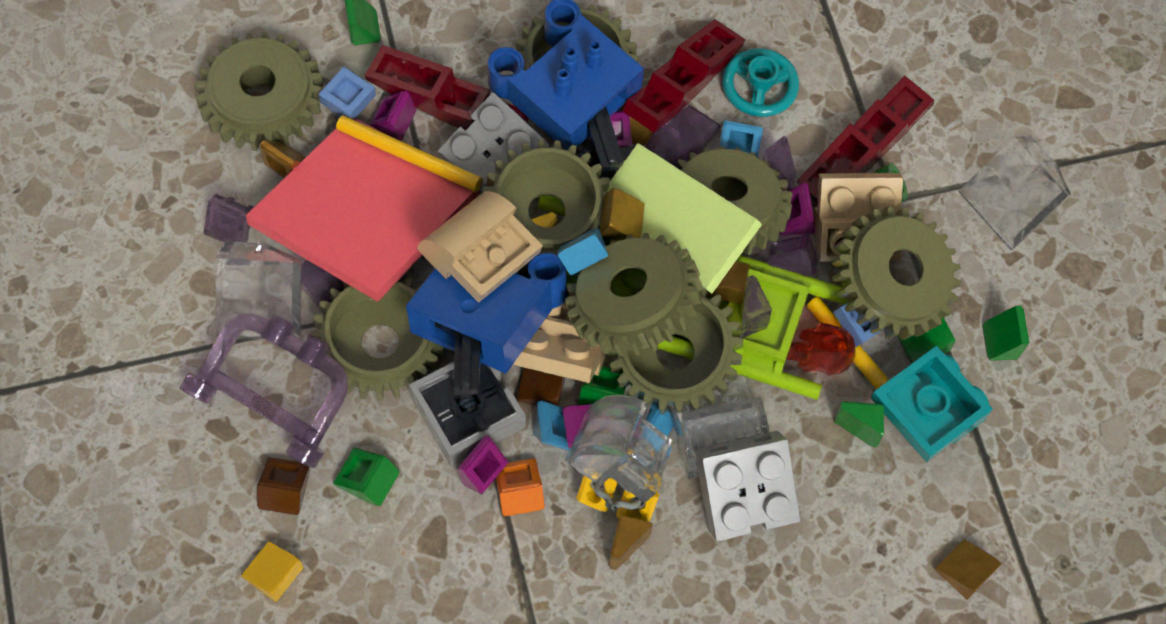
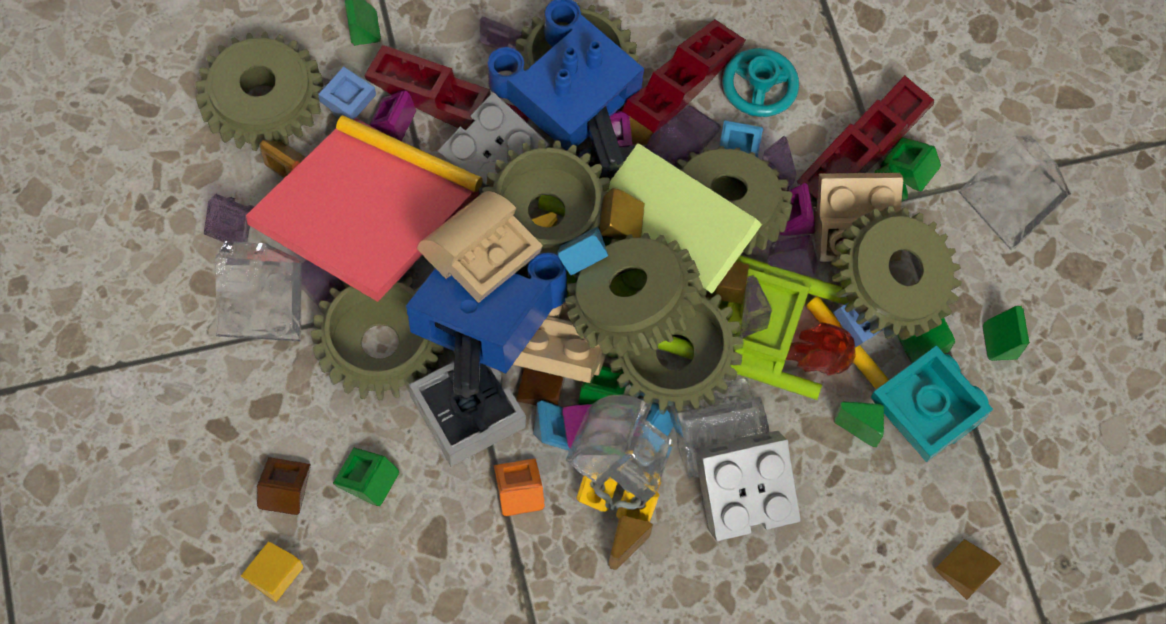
clear purple bar [179,313,348,468] -> none
magenta slope [458,435,508,495] -> none
none -> clear purple slope [480,16,522,50]
none -> green slope [881,137,941,192]

